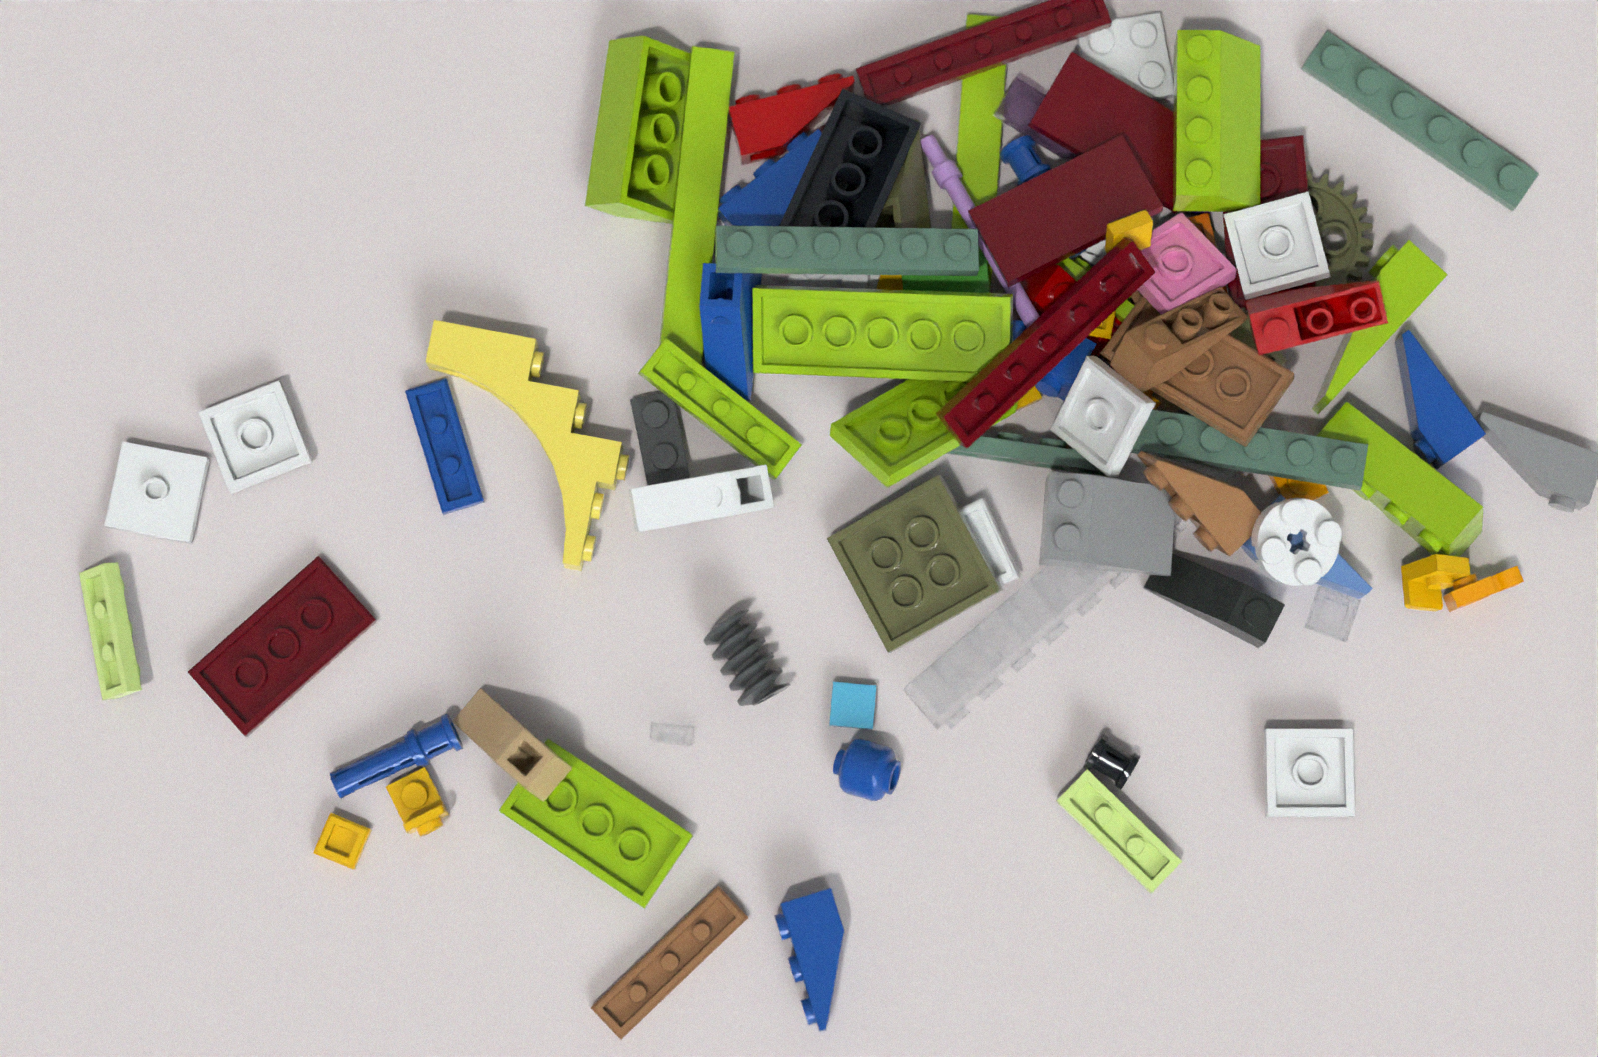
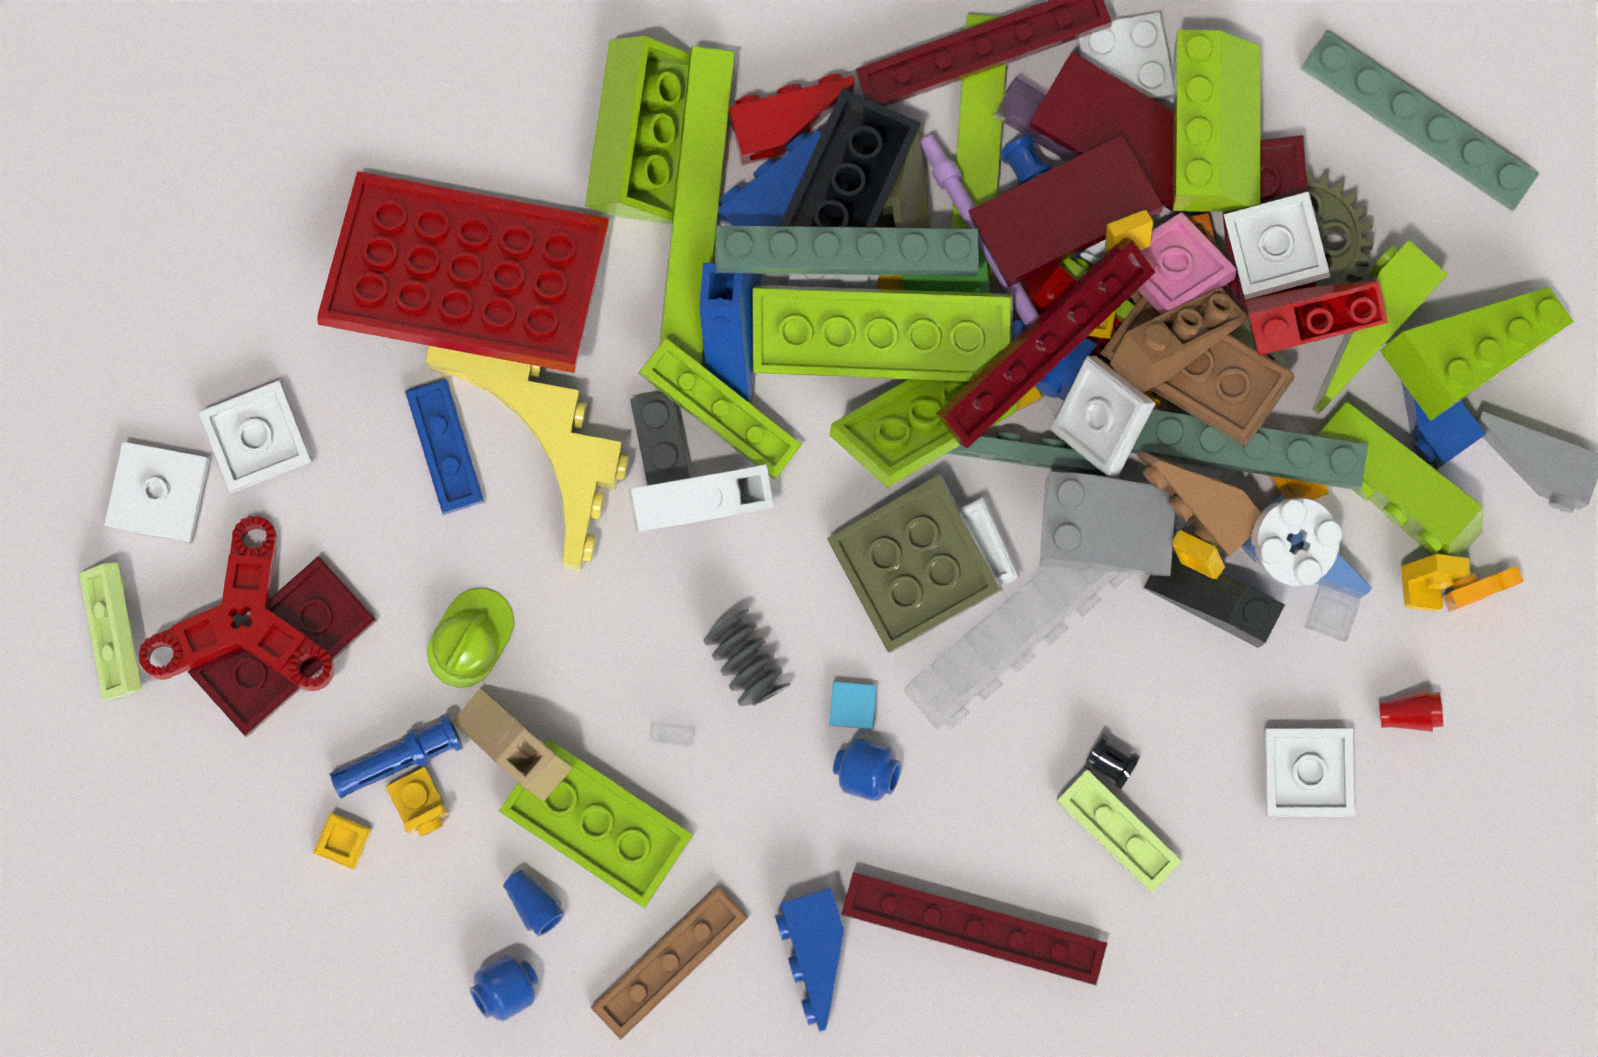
none -> red piece [138,515,335,691]
none -> red plate [317,171,609,373]
none -> lime piece [427,588,514,688]
none -> blue head [470,955,539,1021]
none -> blue cone [503,870,565,937]
none -> dark red plate [841,872,1107,986]
none -> yellow tile [1172,530,1225,579]
none -> red cone [1379,689,1444,732]
none -> lime wedge [1380,287,1574,421]

